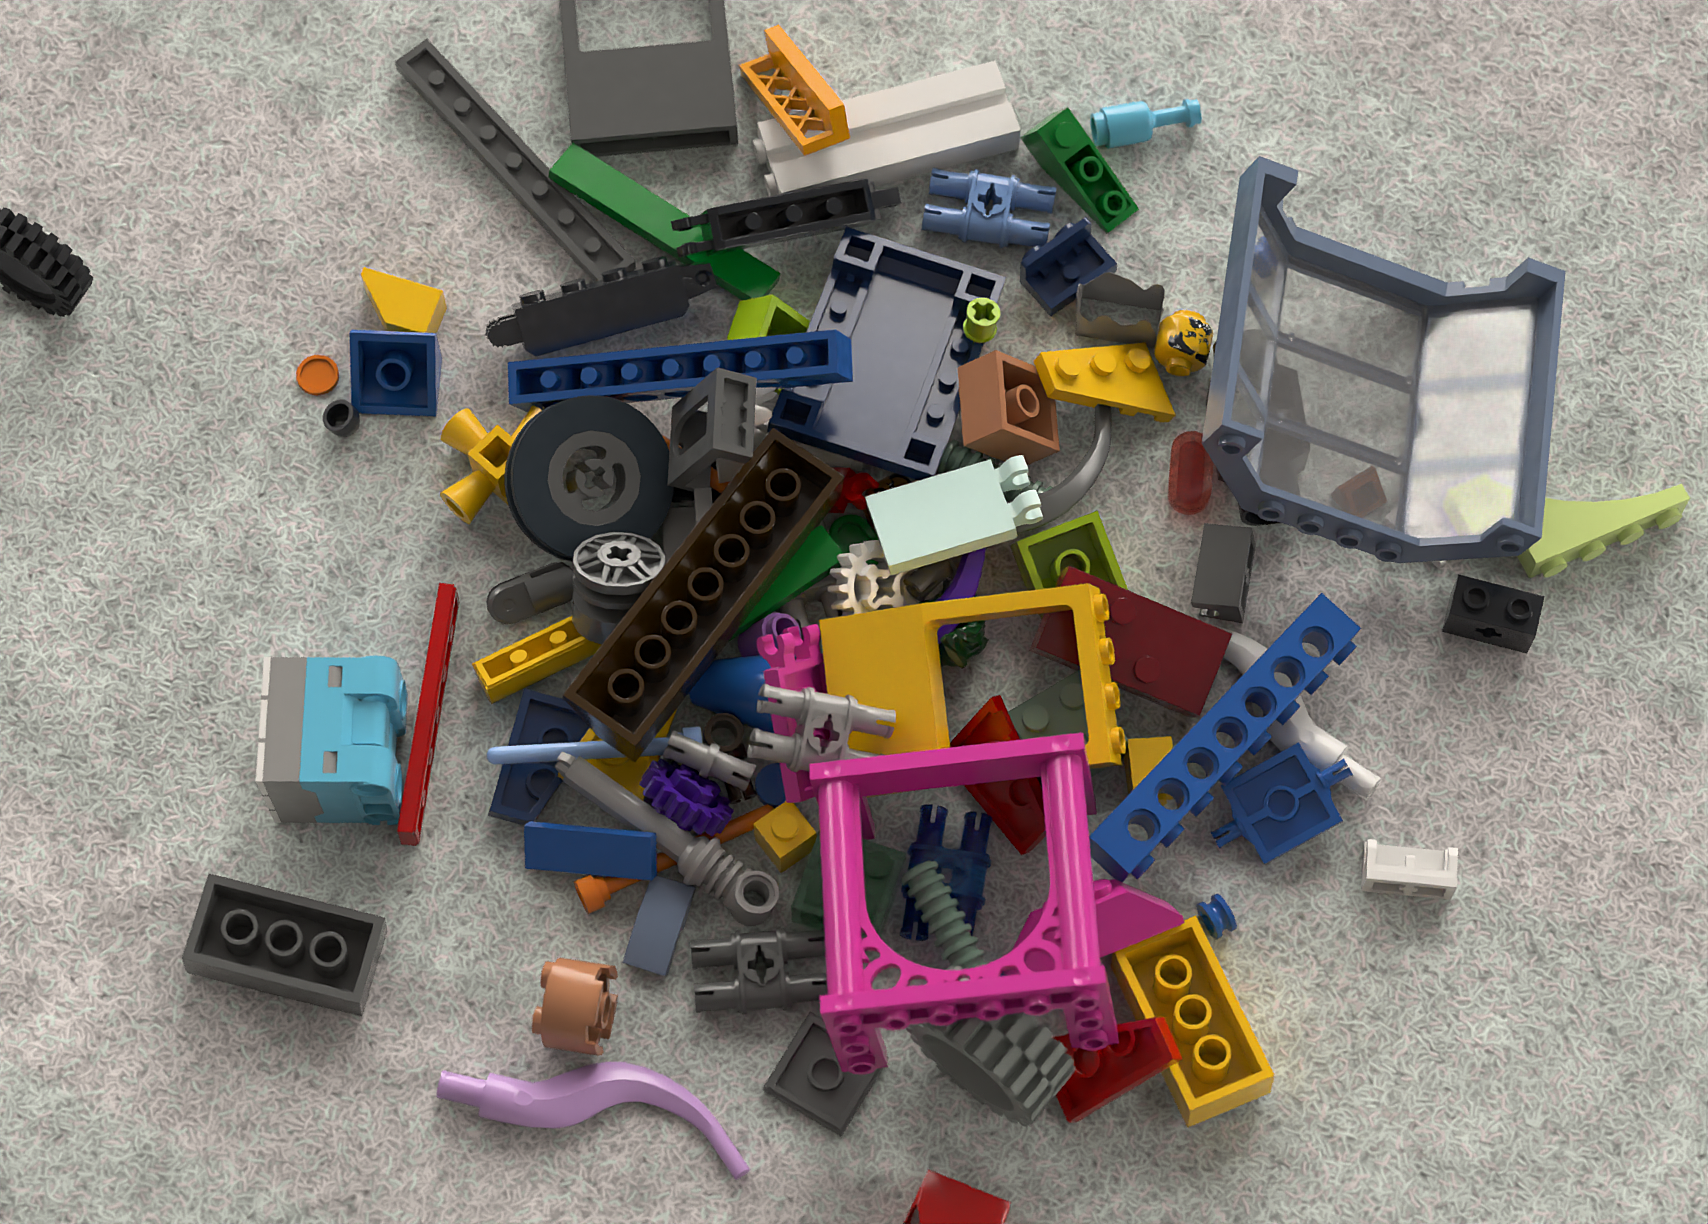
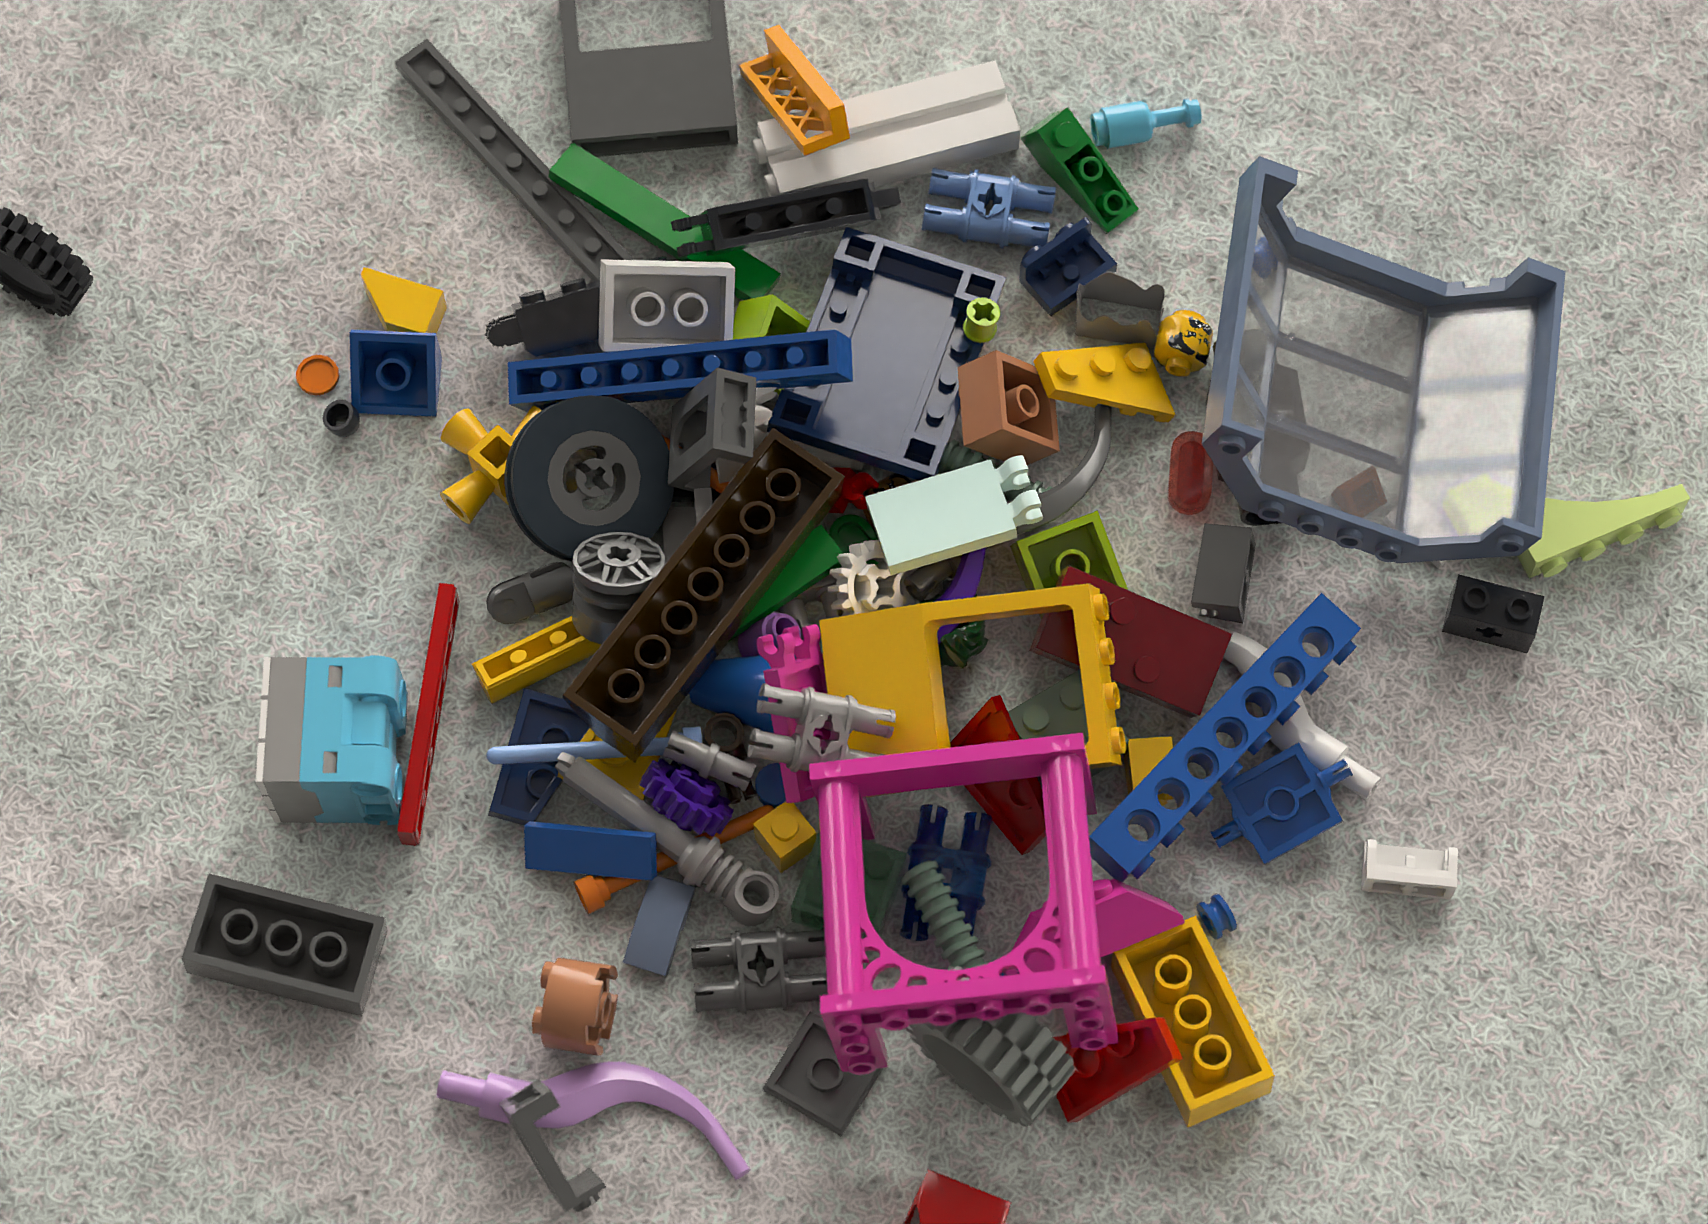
none -> dark grey panel [499,1079,607,1212]
none -> white brick [599,260,735,352]

